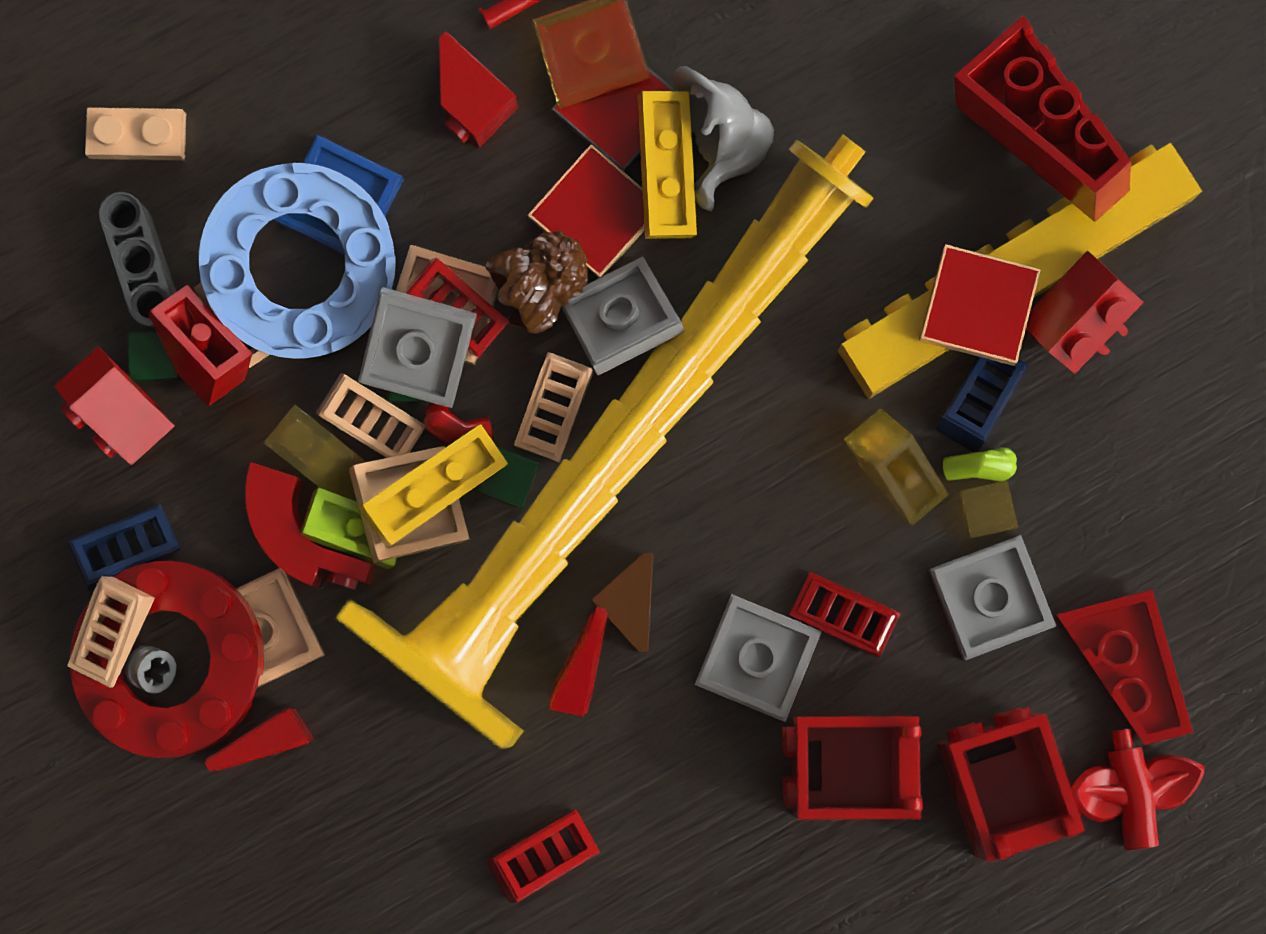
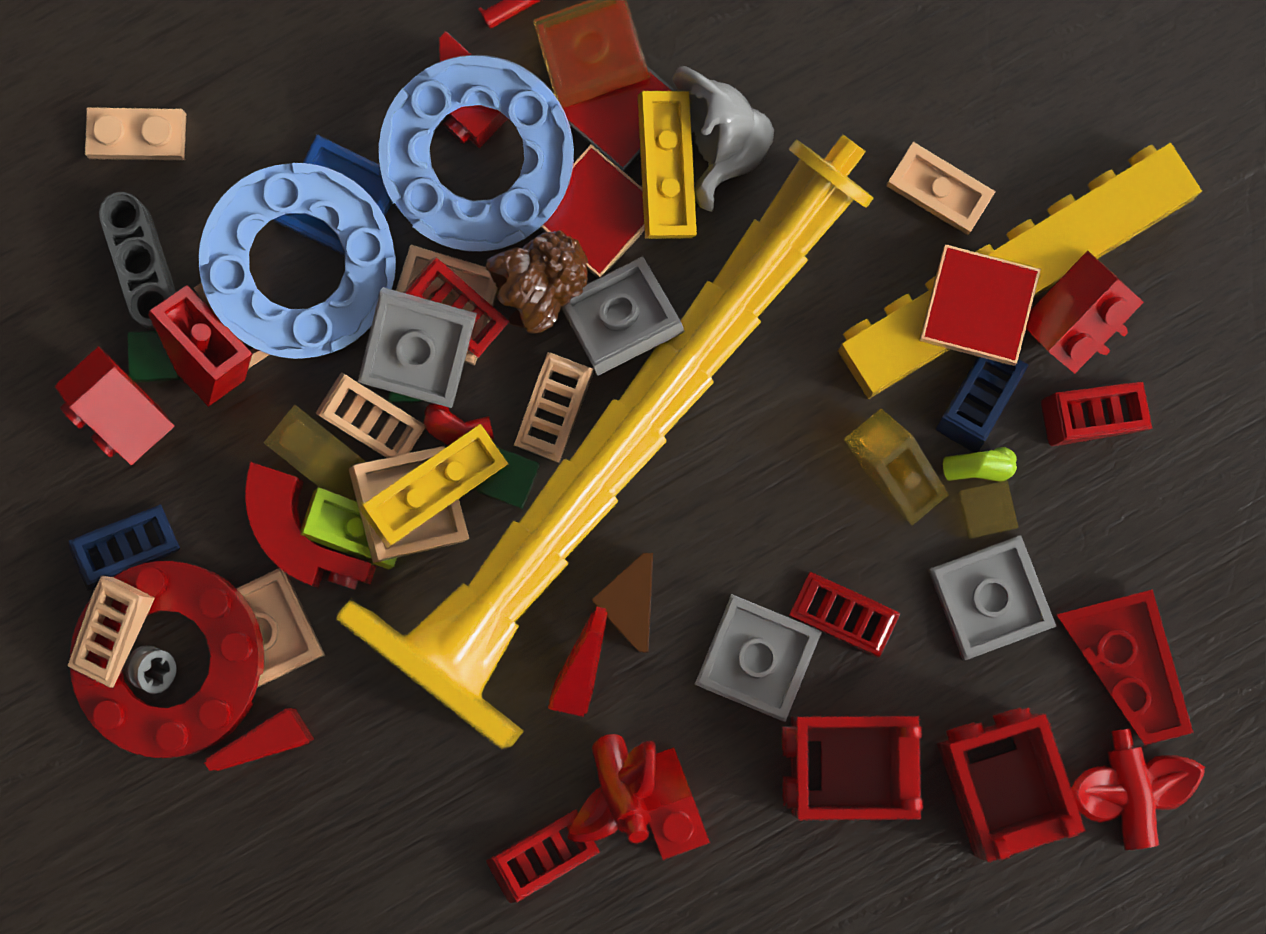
red wedge [954,15,1131,222] -> none
none -> light blue plate [379,55,574,251]
none -> red plant [568,734,656,843]
none -> red slope [643,747,710,860]
none -> light nougat plate [886,142,996,235]
none -> red slope [1041,382,1152,446]

